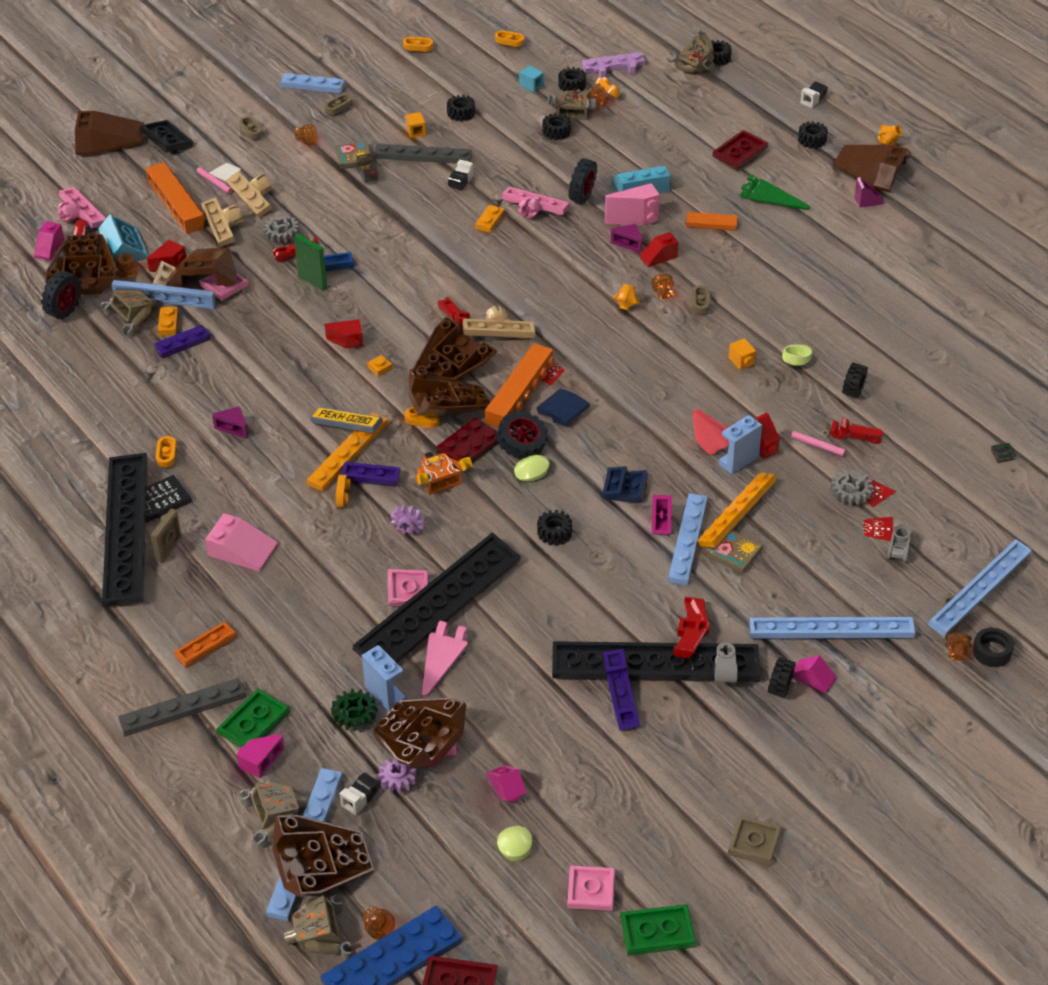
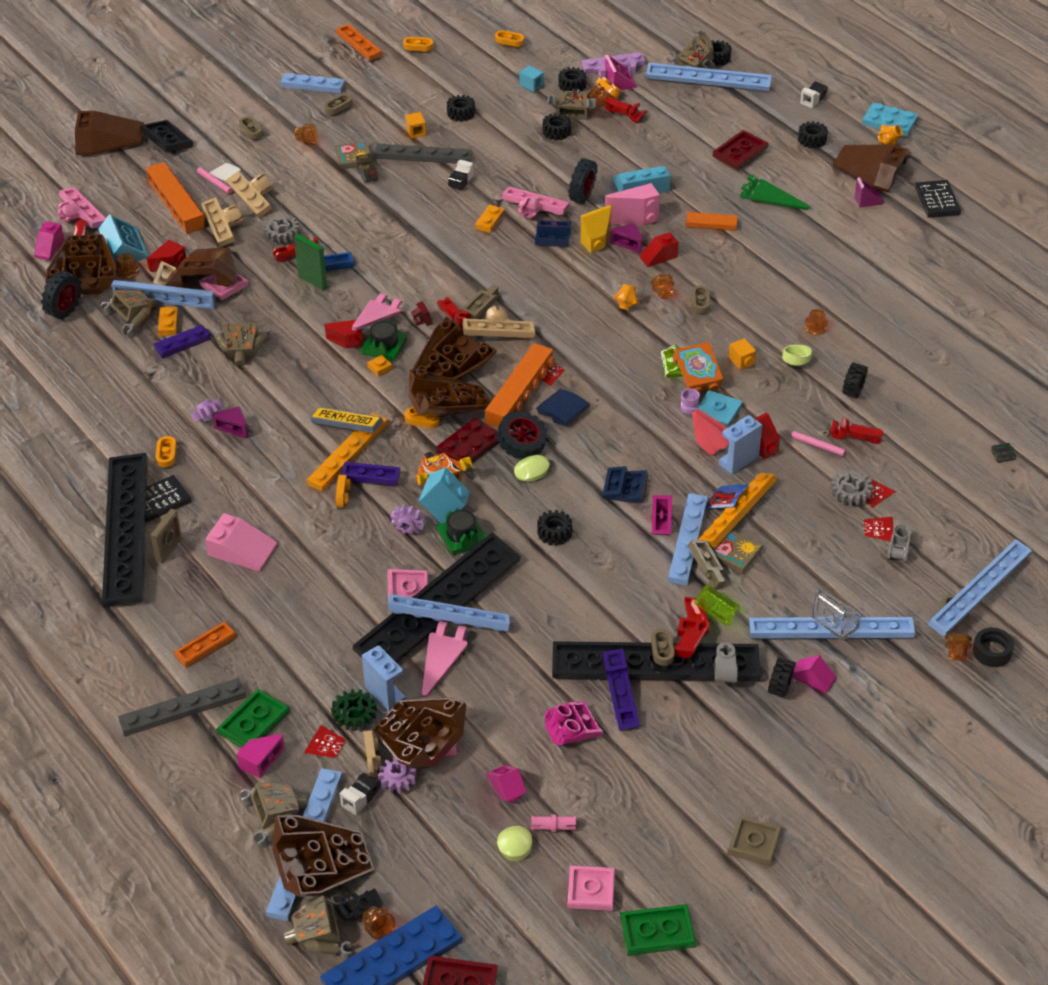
none -> lavender gear [191,399,223,422]
none -> dark tan torso [215,323,270,366]
none -> red sticker [304,725,345,758]
none -> black piece [335,888,383,921]
none -> orange plate [336,24,382,61]
none -> bright pink flag [352,293,403,331]
none -> piece [361,320,407,361]
none -> tan hinge [363,730,381,778]
none -> light blue plate [388,594,510,631]
none -> dark red tile [411,301,433,326]
none -> medium azure slope [419,467,470,524]
none -> piece [436,508,487,556]
none -> dark tan hinge [461,284,499,319]
none -> bright pink pin [531,814,576,832]
none -> dark blue slope [535,220,572,247]
none -> dark pink slope [545,701,603,746]
none -> yellow slope [580,205,612,253]
none -> dark pink slope [605,54,637,91]
none -> red piece [605,97,647,122]
none -> light blue plate [646,62,772,91]
none -> dark tan plate [651,629,674,666]
none -> clear neon green slope [661,344,683,378]
none -> panel [673,342,723,394]
none -> lavender wheel [681,388,700,414]
none -> dark tan hinge [688,540,725,589]
none -> clear neon green slope [693,584,739,625]
none -> medium azure plate [697,390,742,427]
none -> sticker [706,484,749,508]
none -> clear orange piece [804,309,828,335]
none -> clear slope [812,589,861,641]
none -> medium azure plate [862,103,918,137]
none -> black tile [915,180,961,218]

